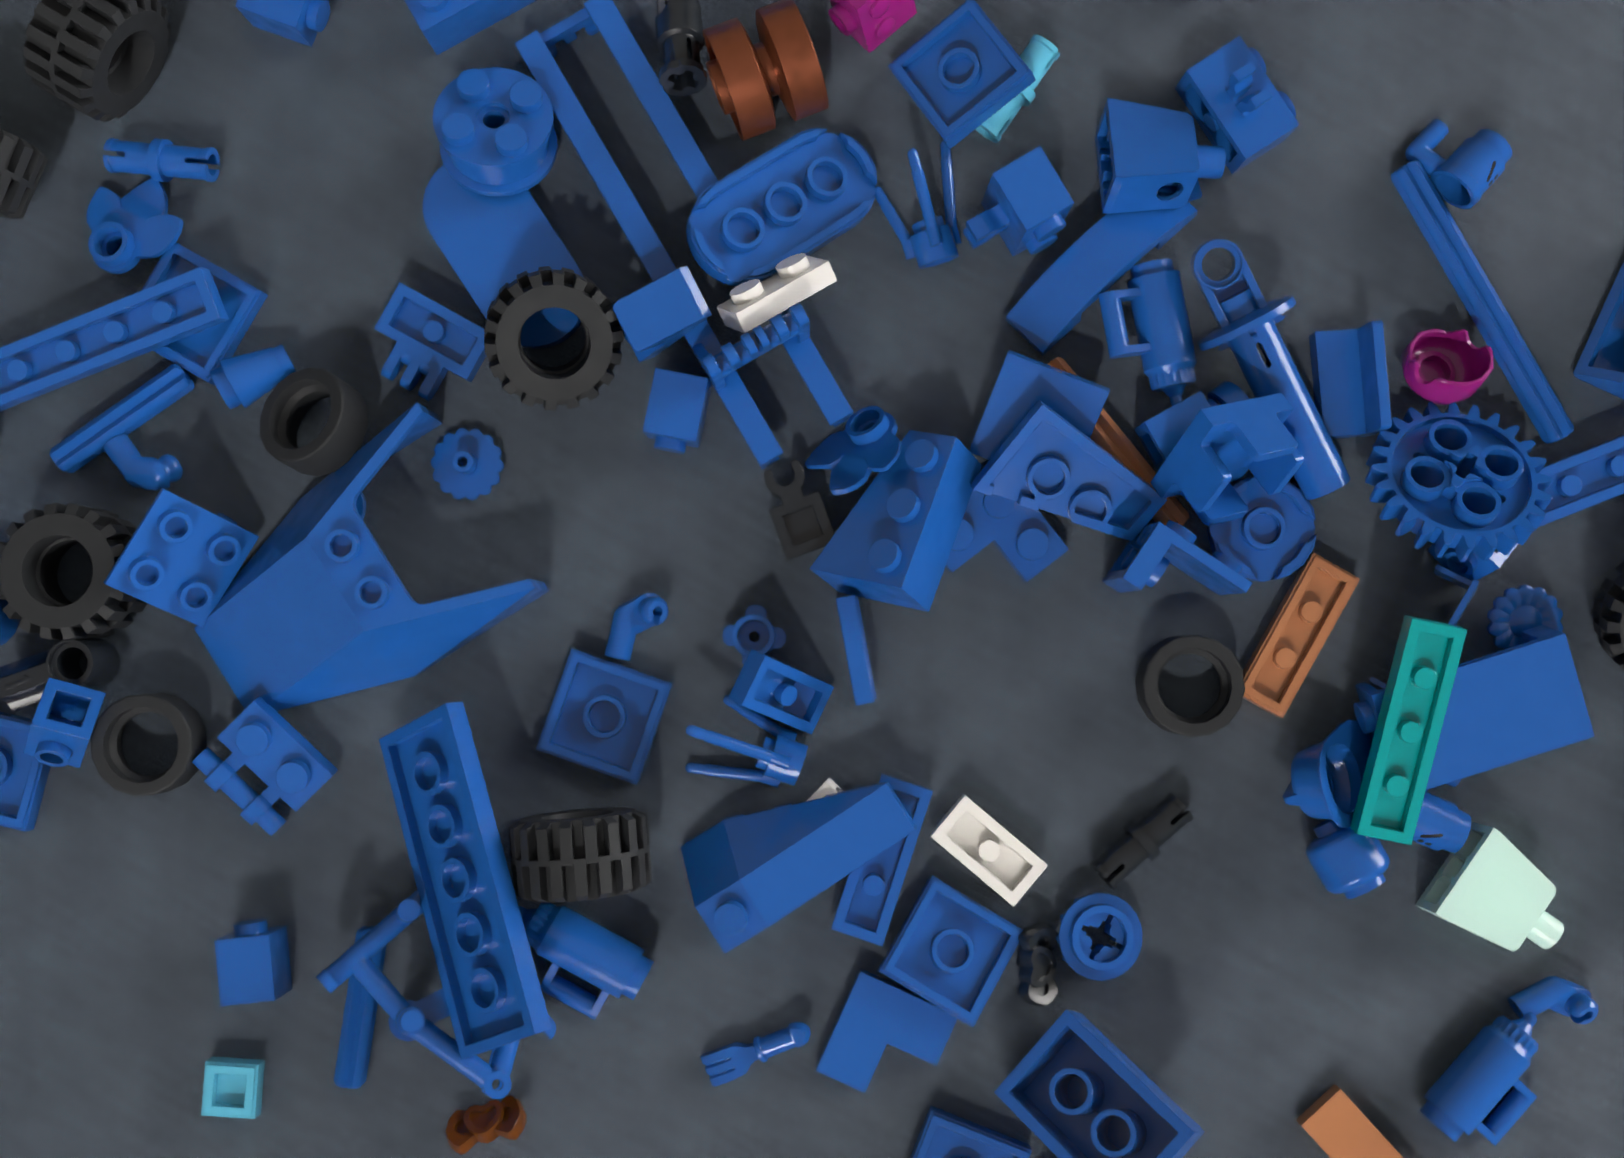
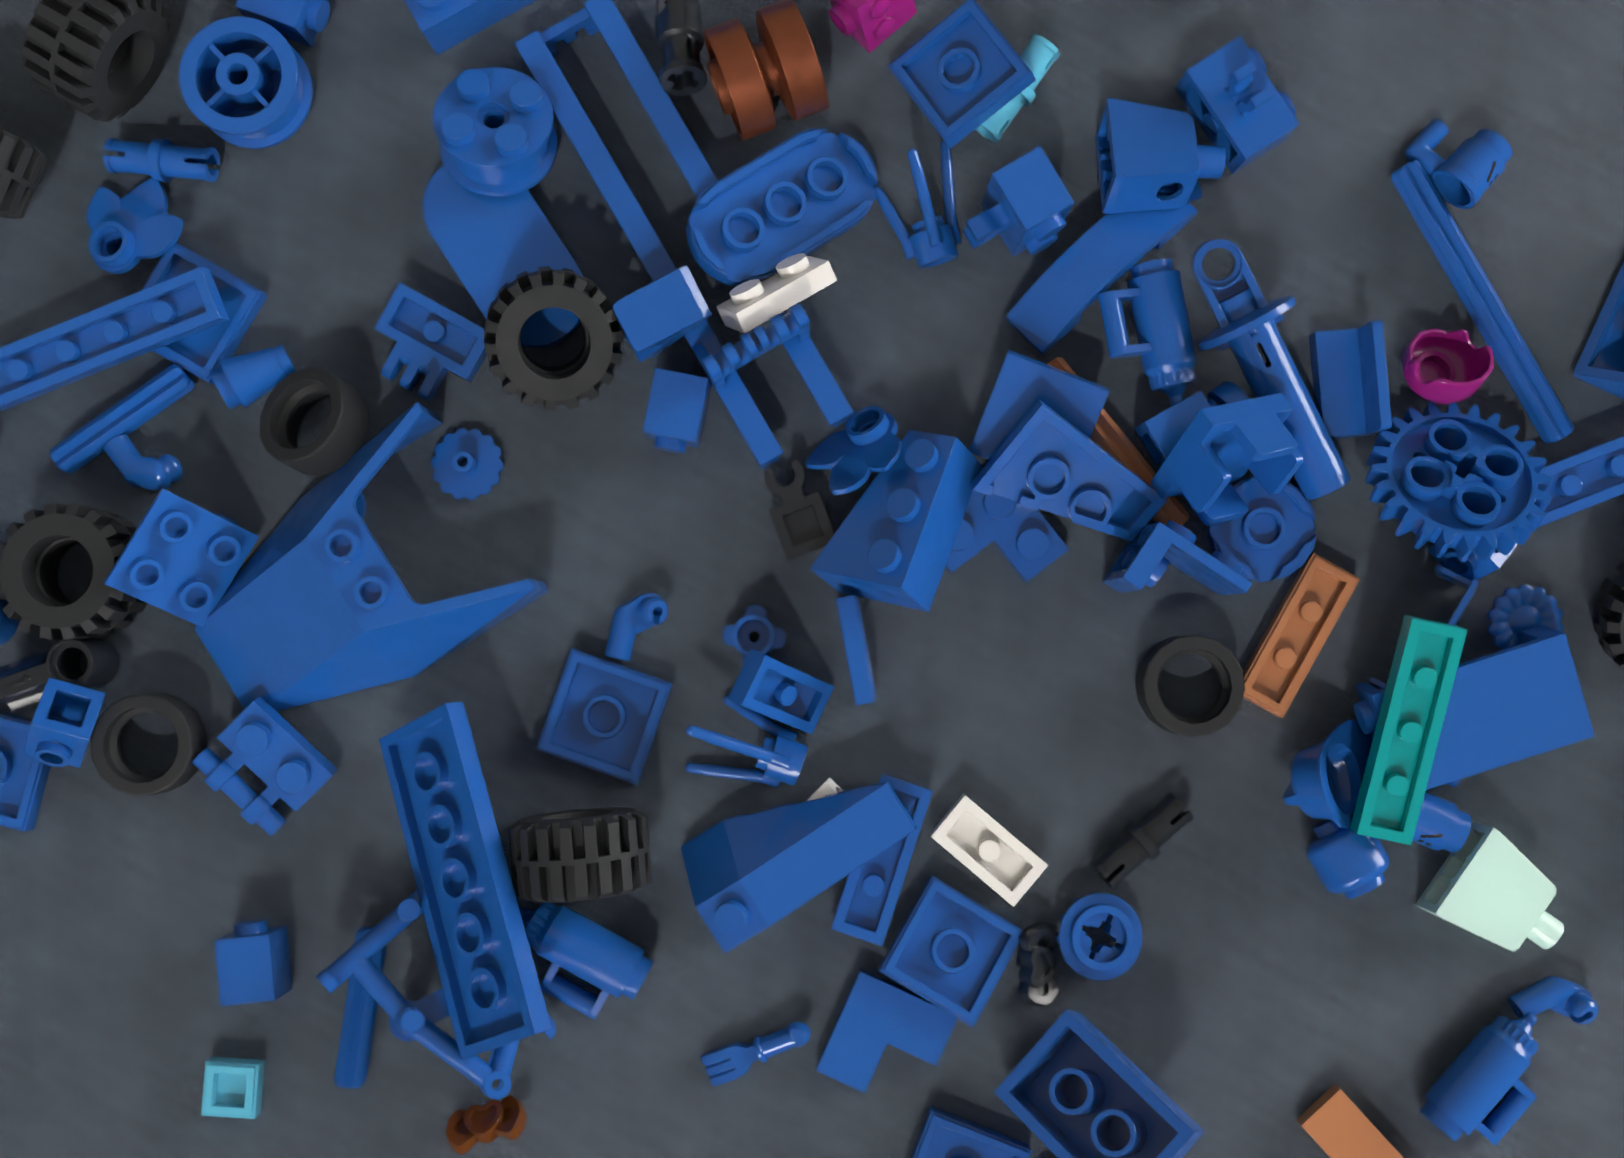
none -> blue wheel [179,16,313,149]

